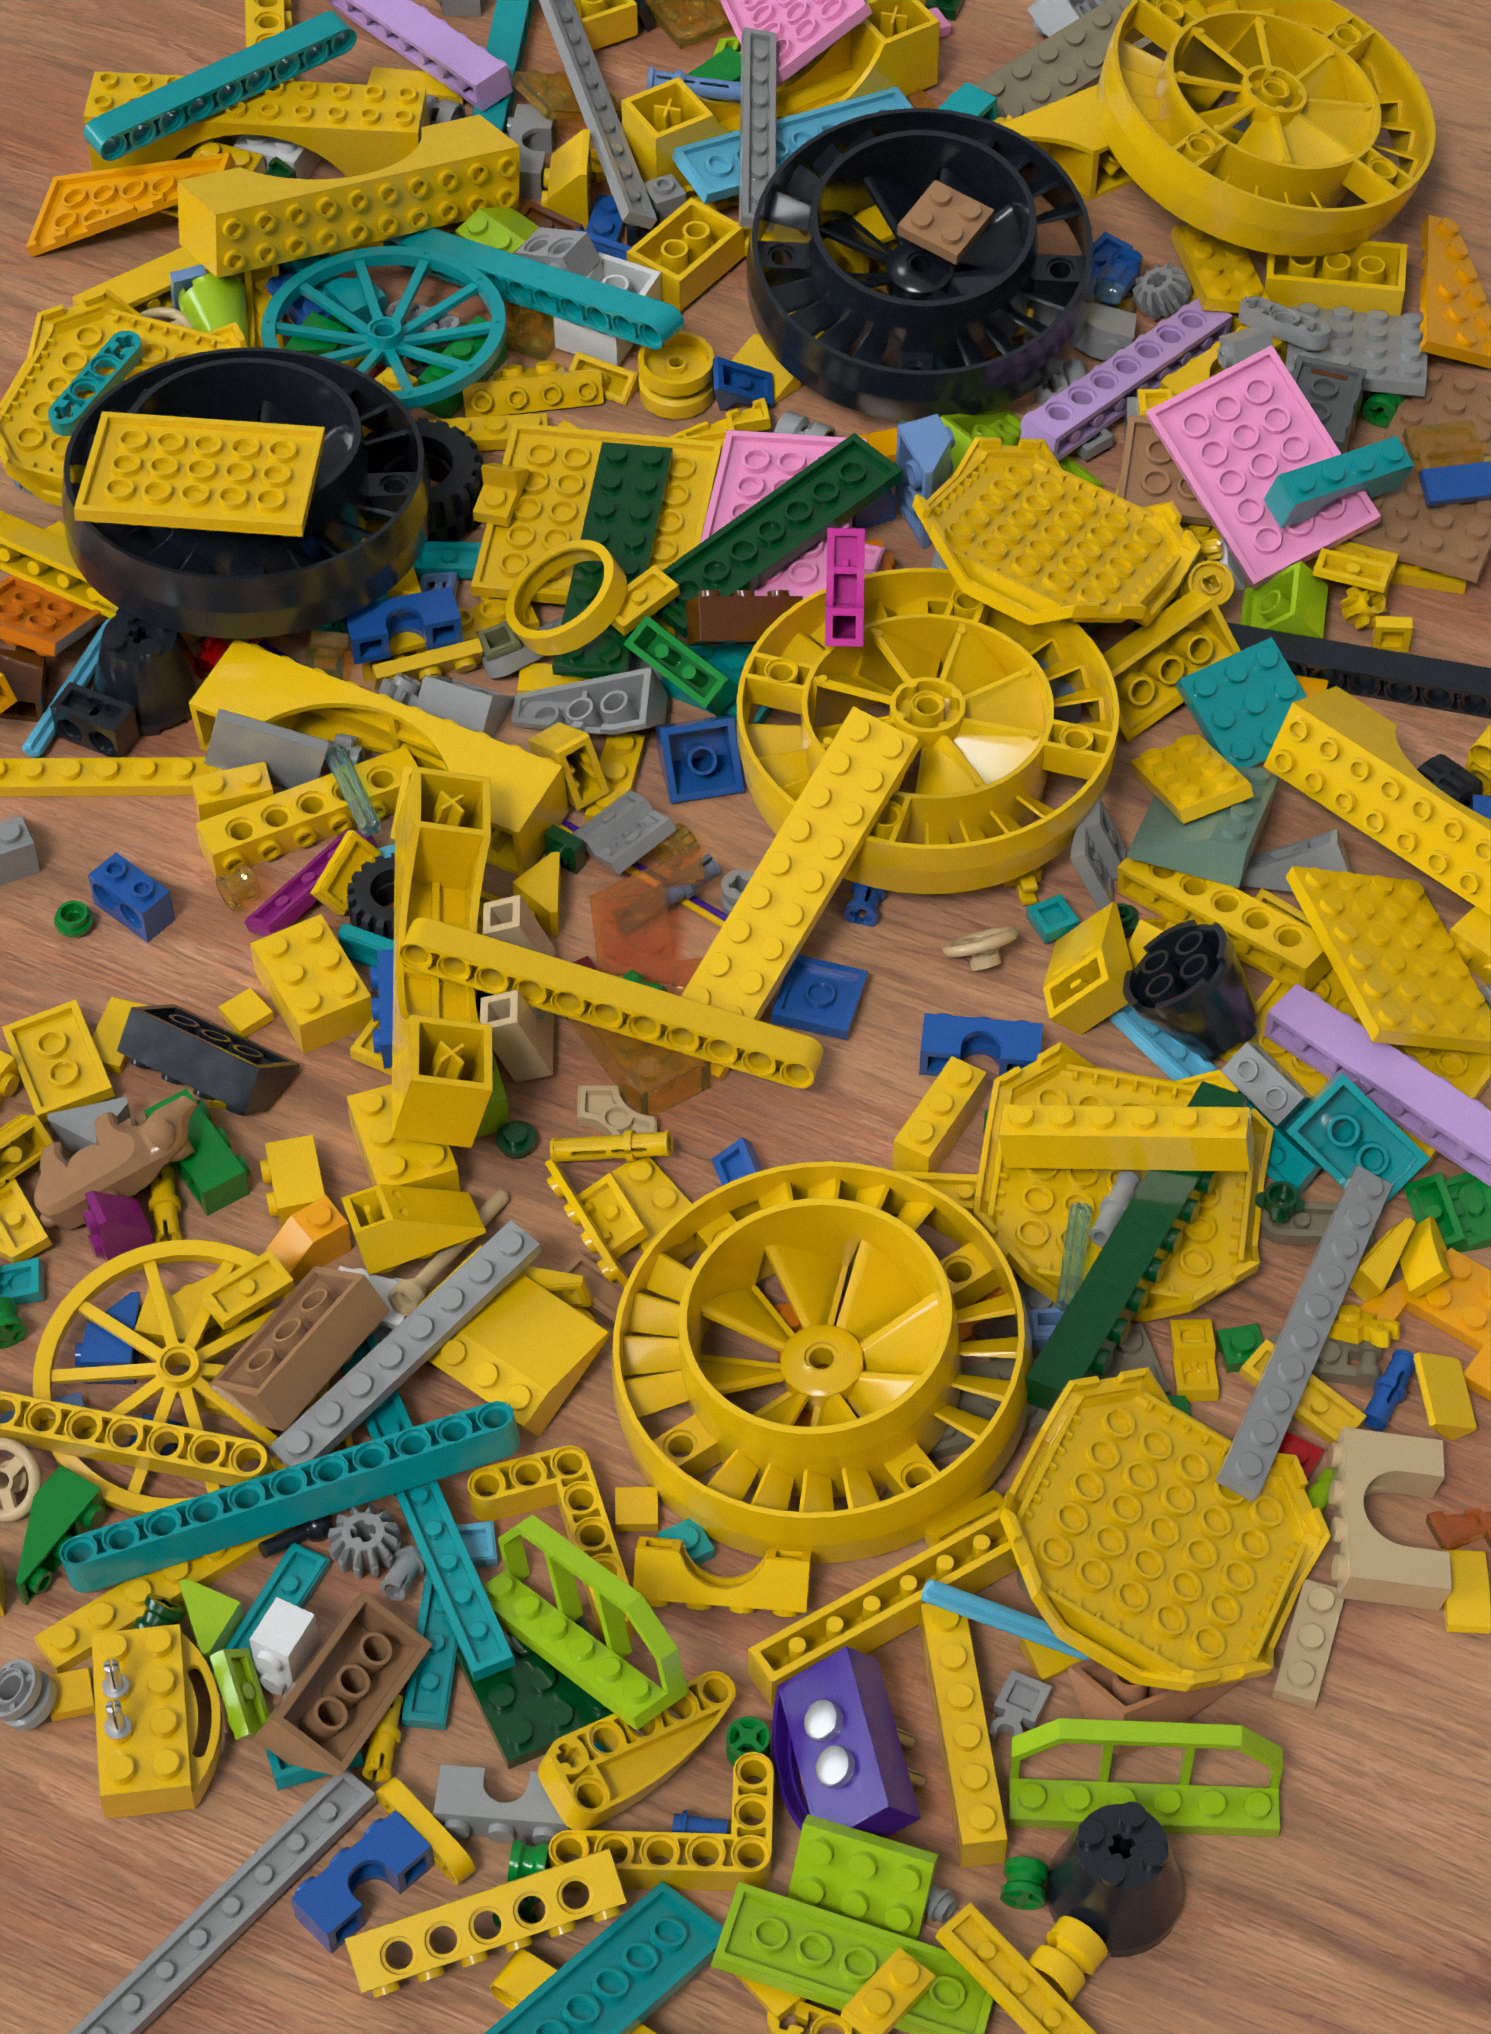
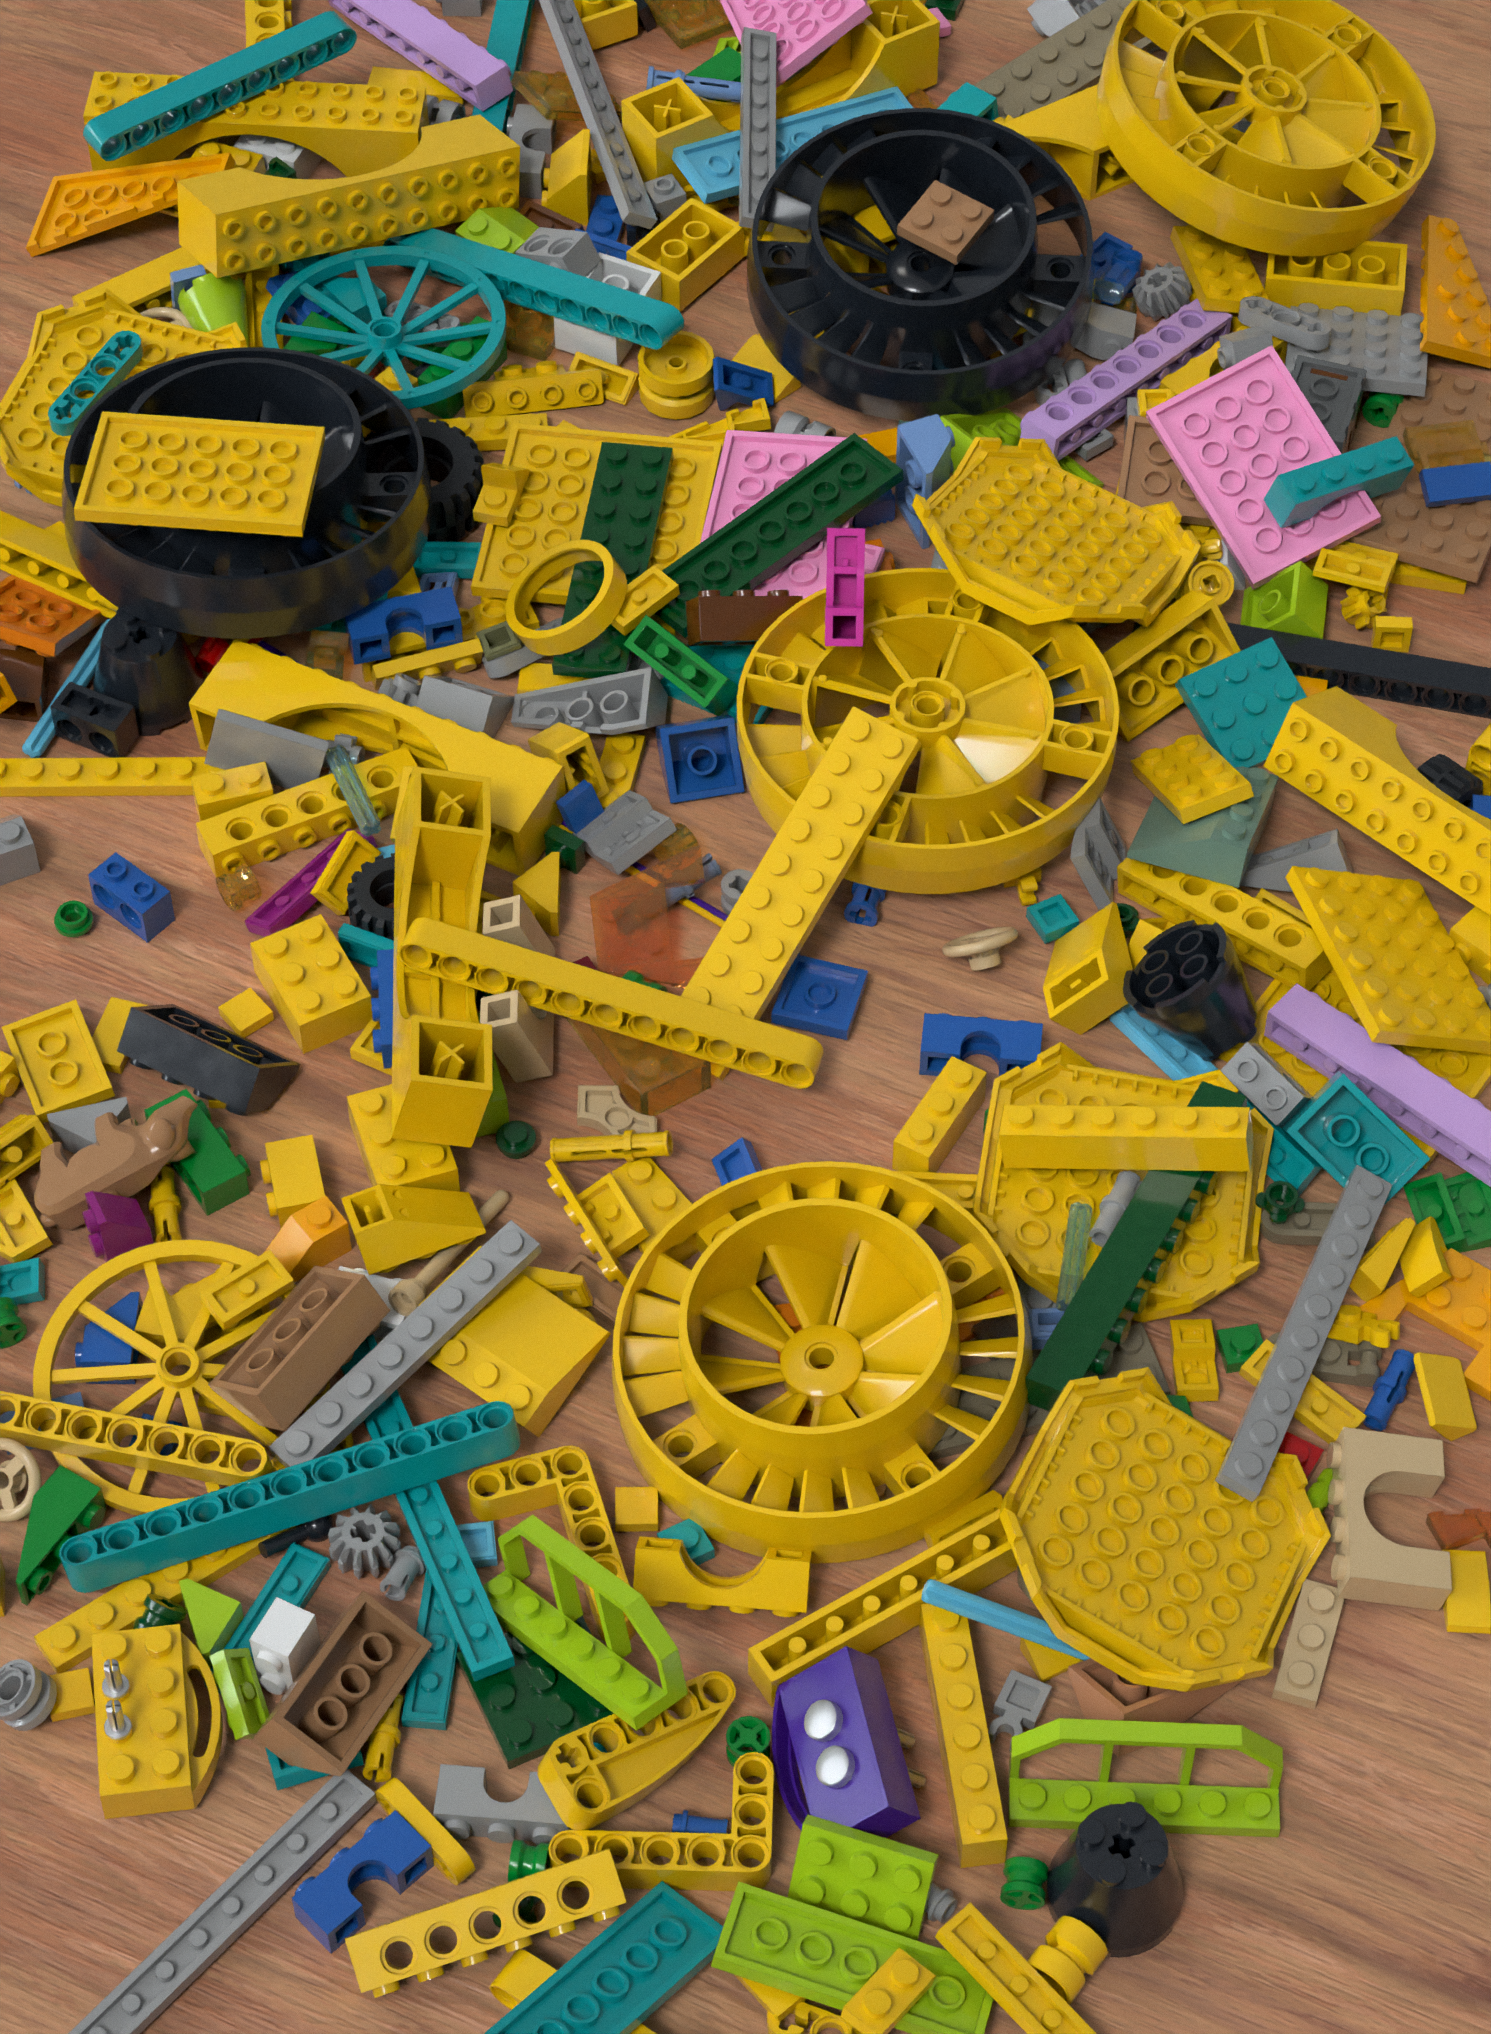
none -> blue tile [556,780,604,834]

